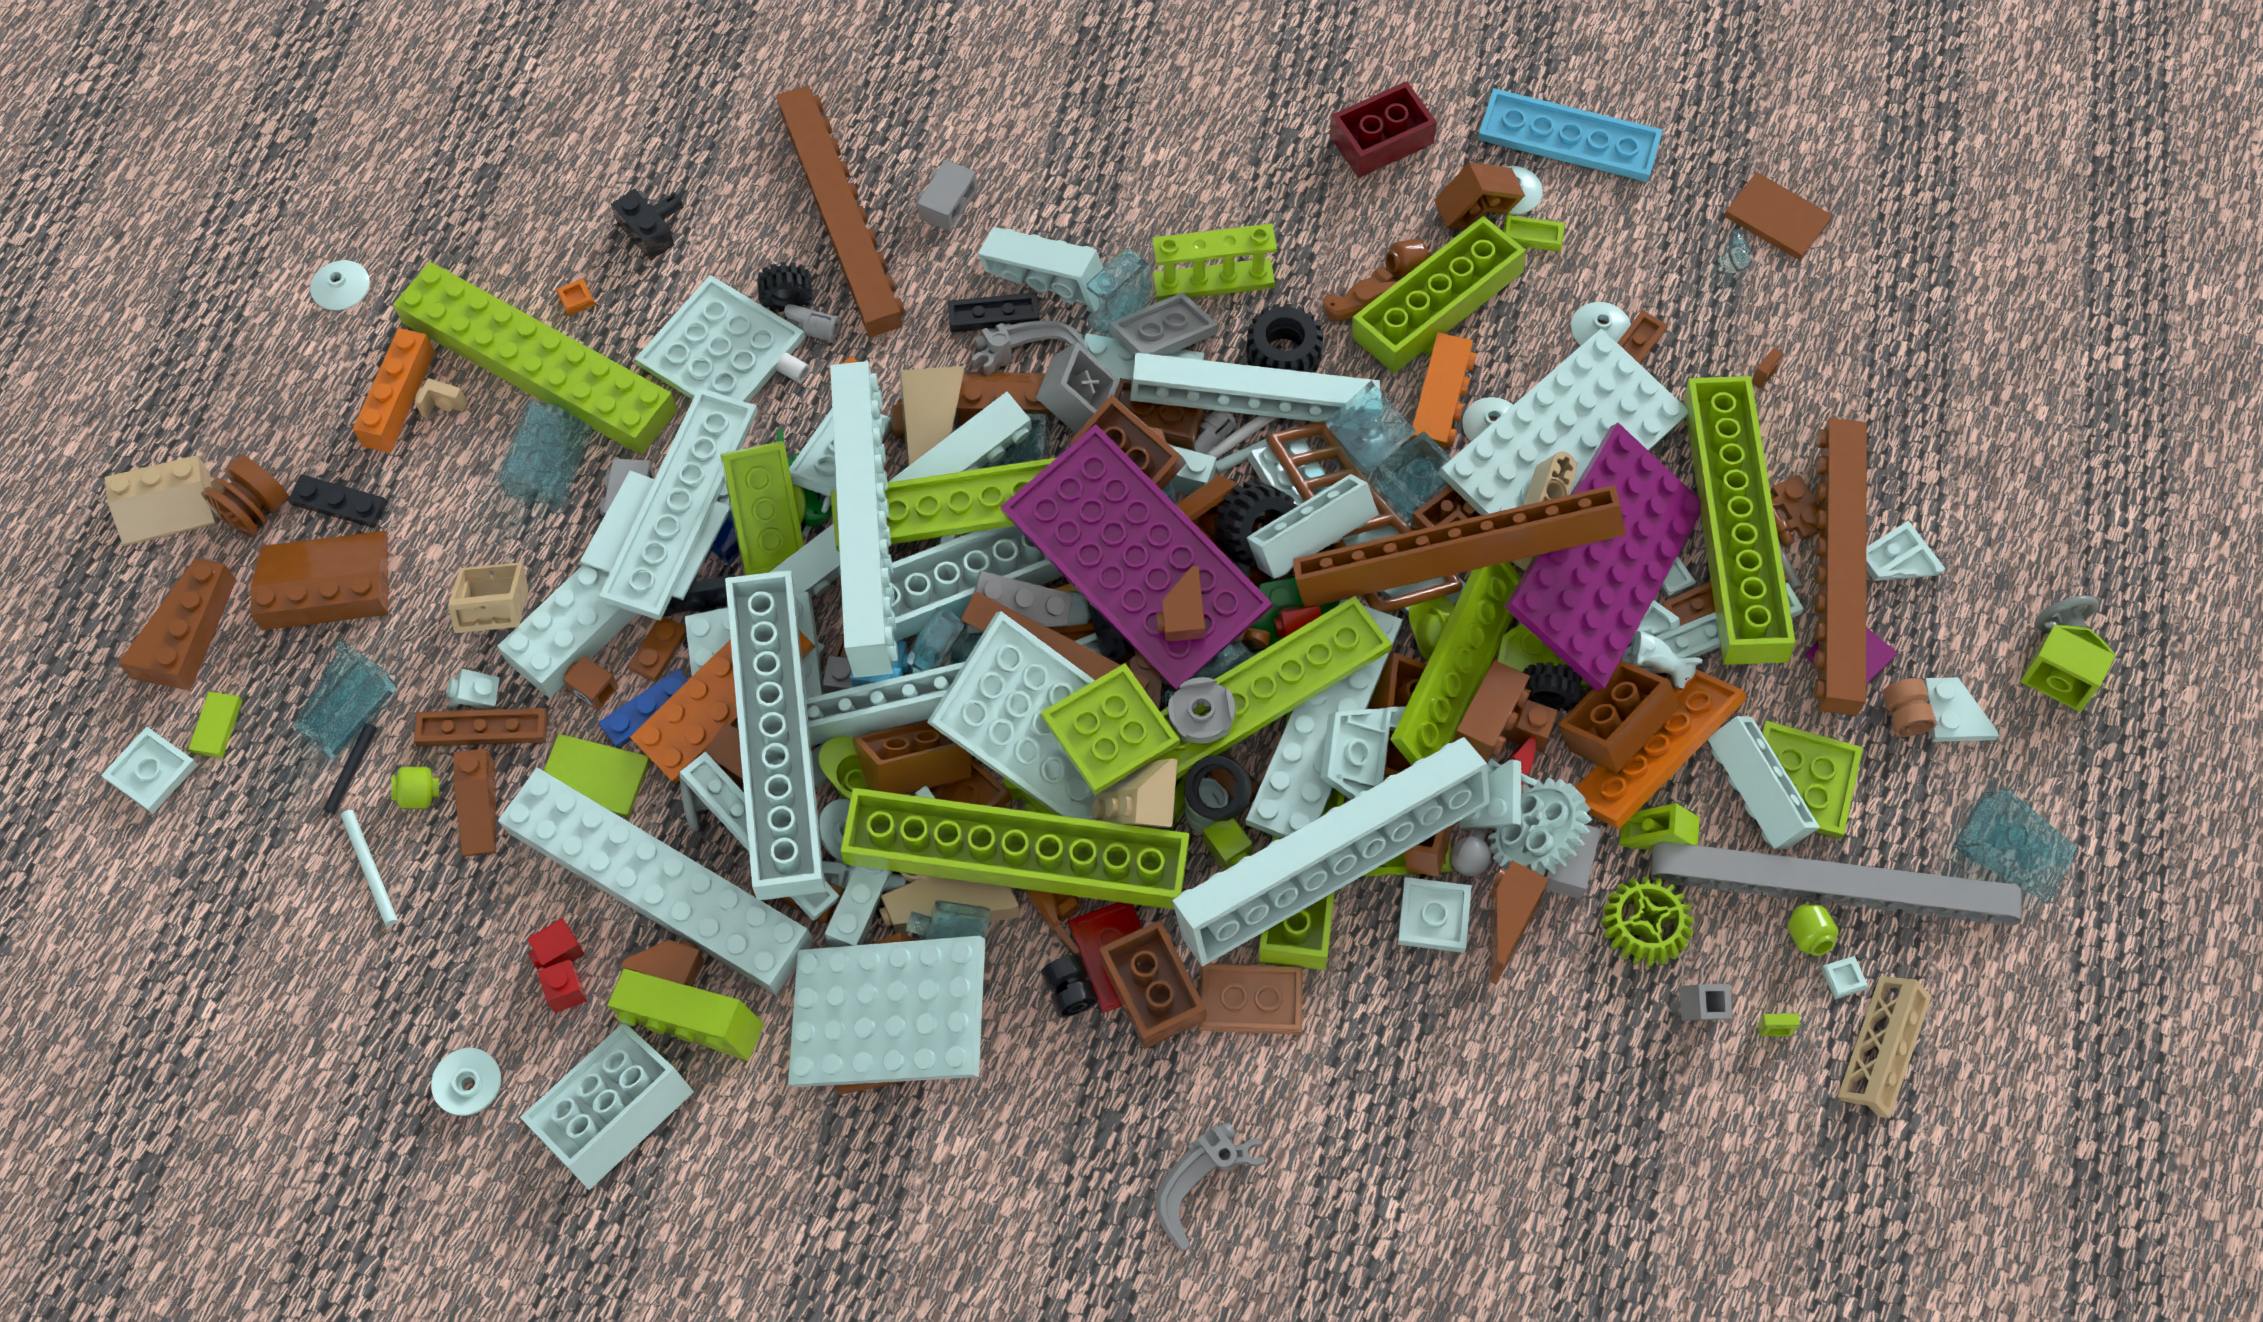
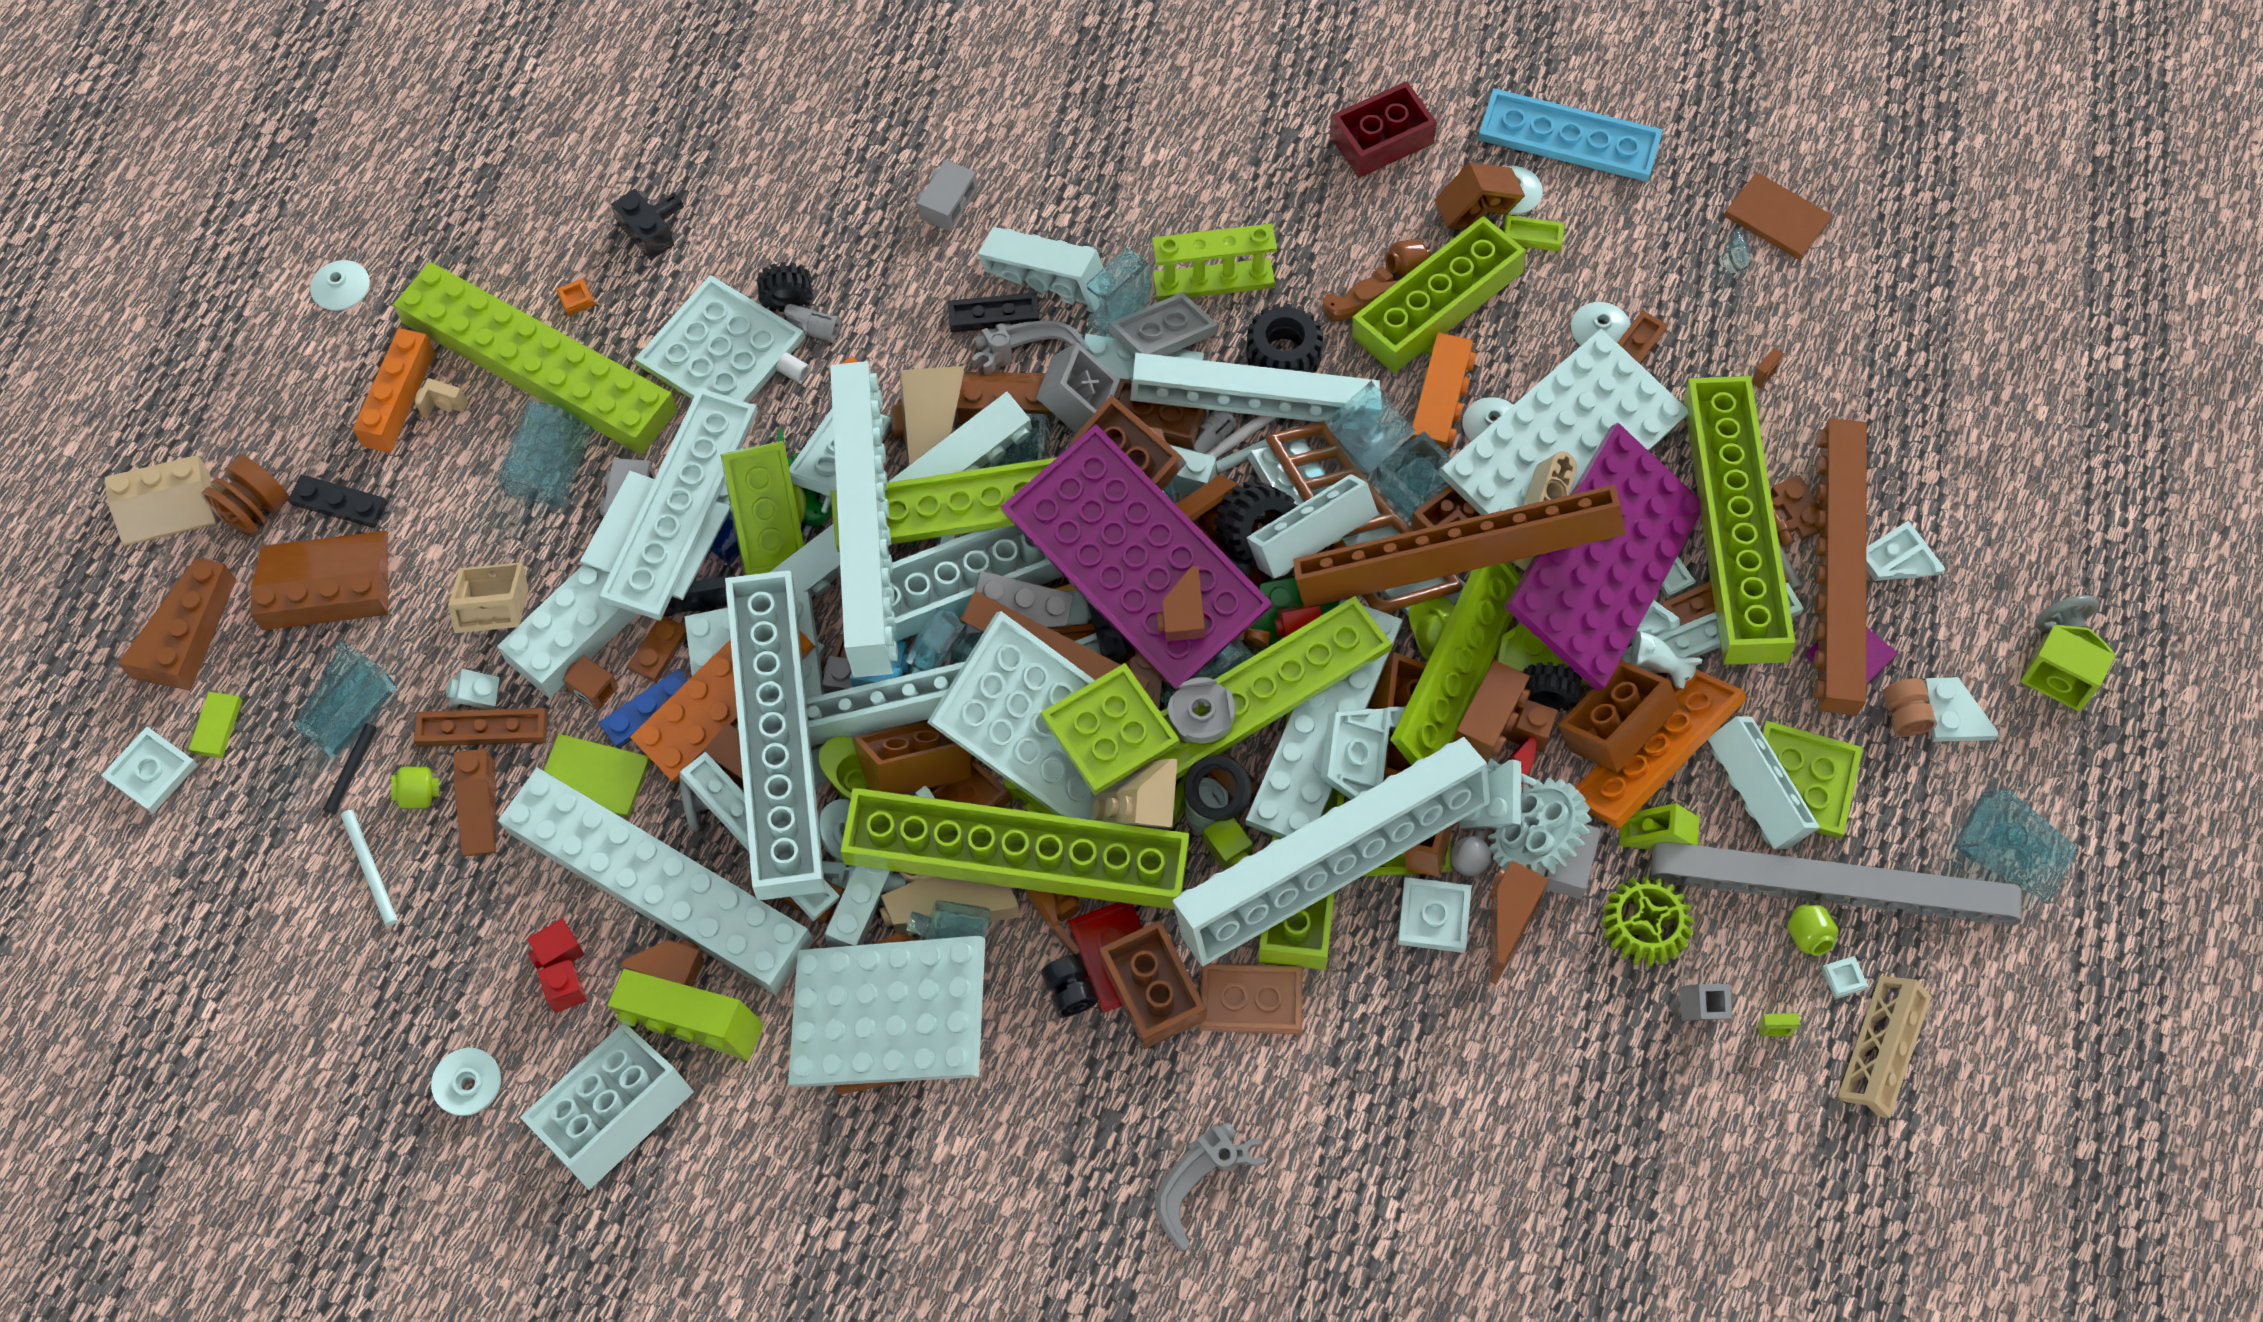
dark orange brick [776,85,905,338] -> none

